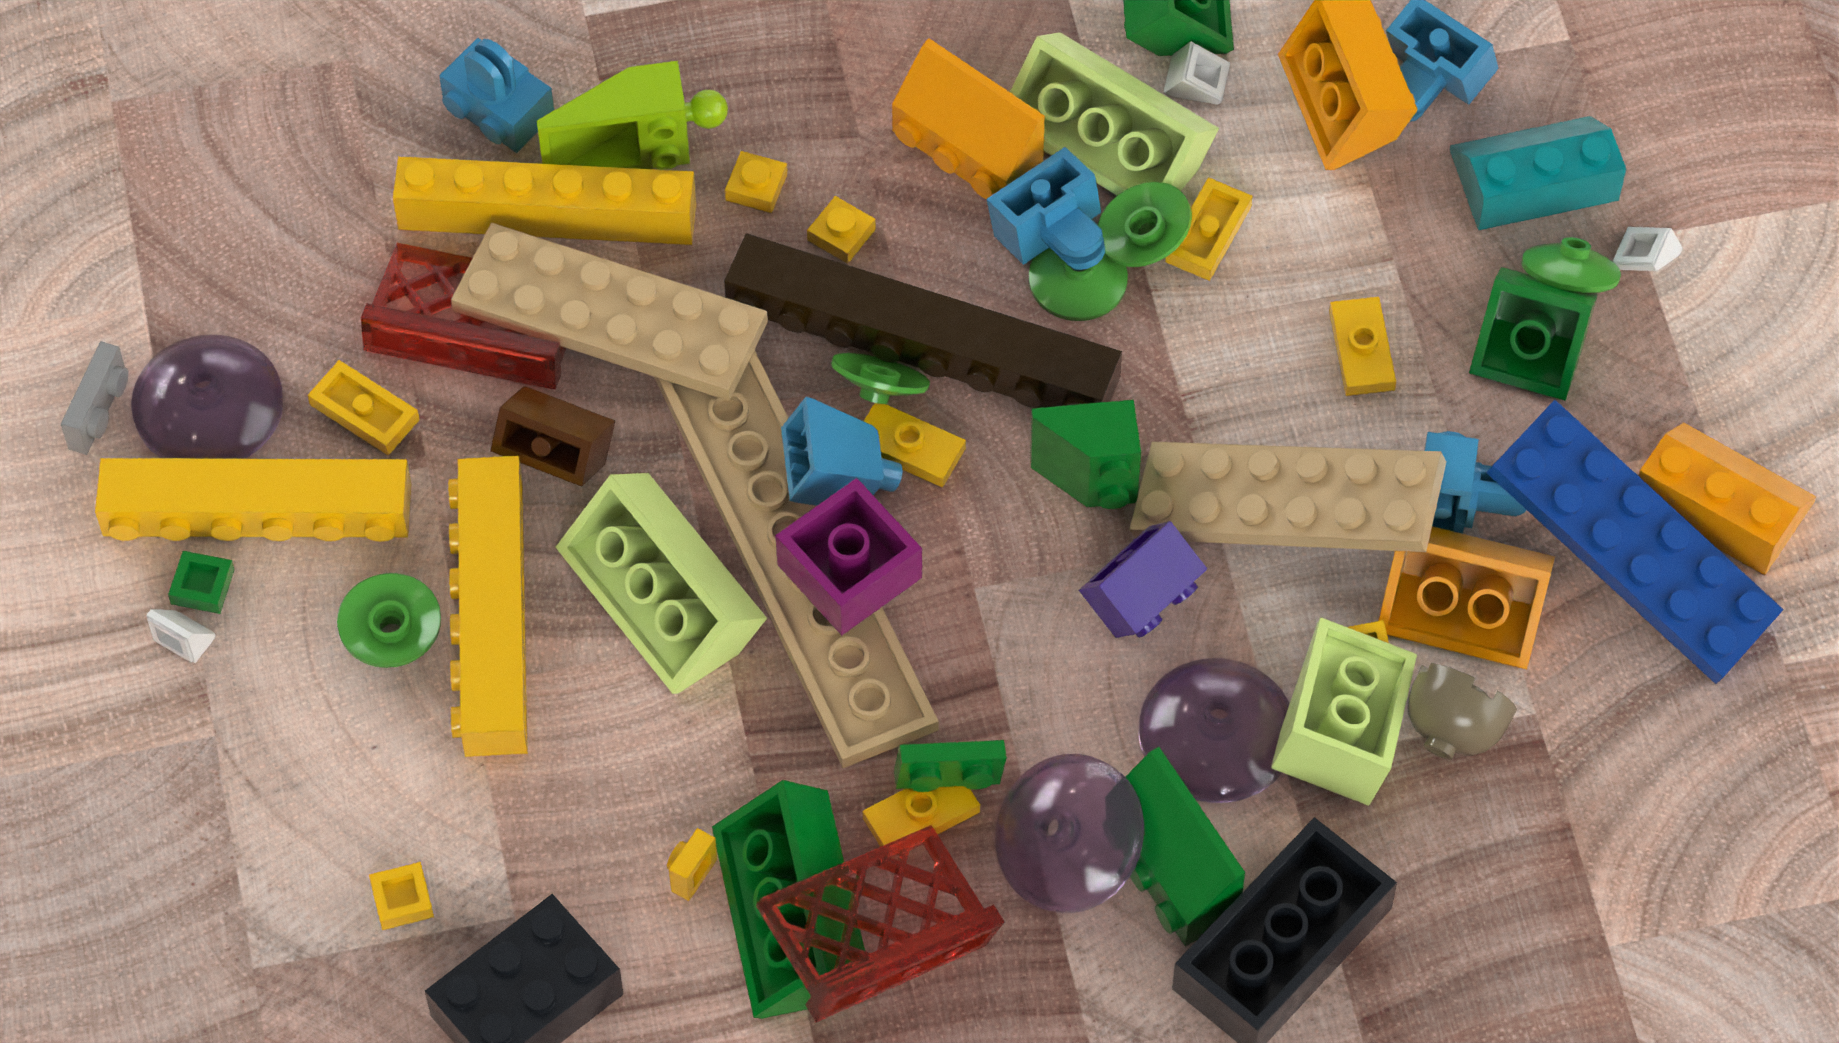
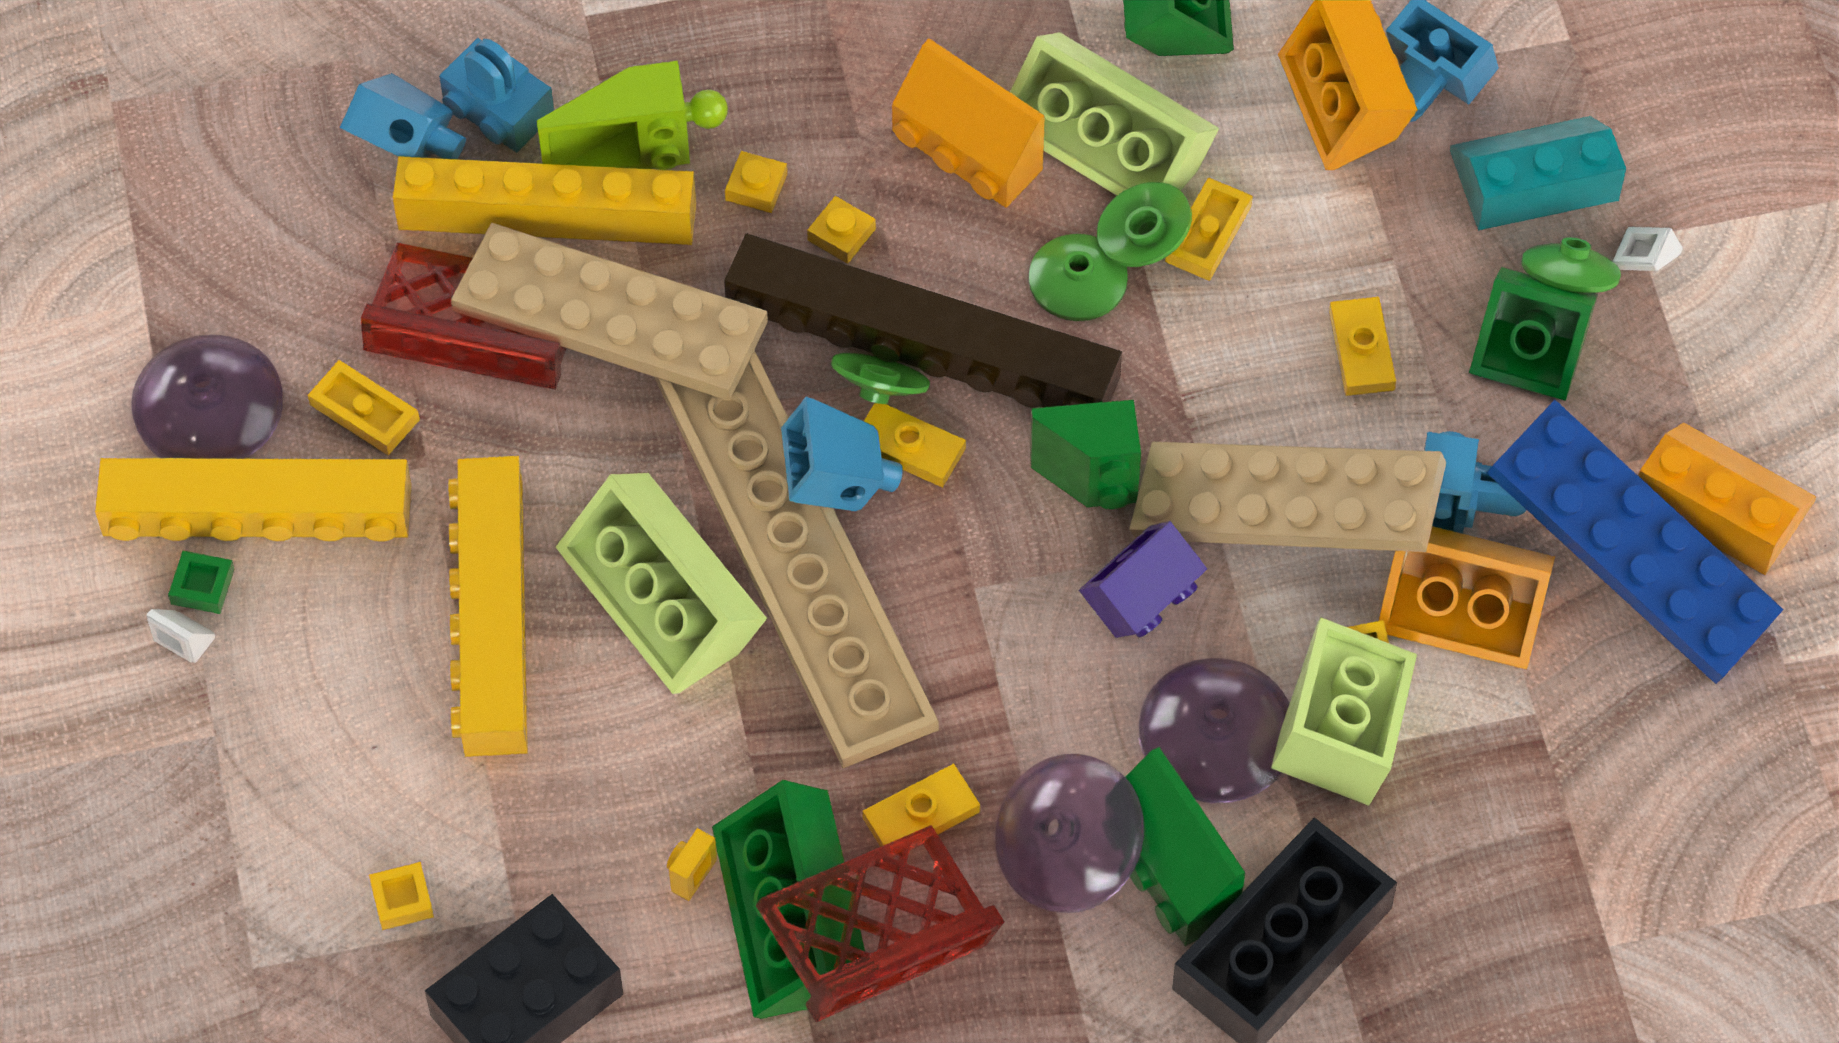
light grey plate [61,341,128,455] -> none
bright green dish [337,573,441,668] -> none
reddish brown brick [490,386,615,487] -> none
magenta brick [775,478,922,636] -> none
green plate [894,740,1007,792] -> none
dark azure brick [986,147,1105,270] -> none
white slope [1164,42,1230,105] -> none
dark tan cylinder [1408,663,1517,760] -> none
none -> dark azure torso [340,73,466,159]

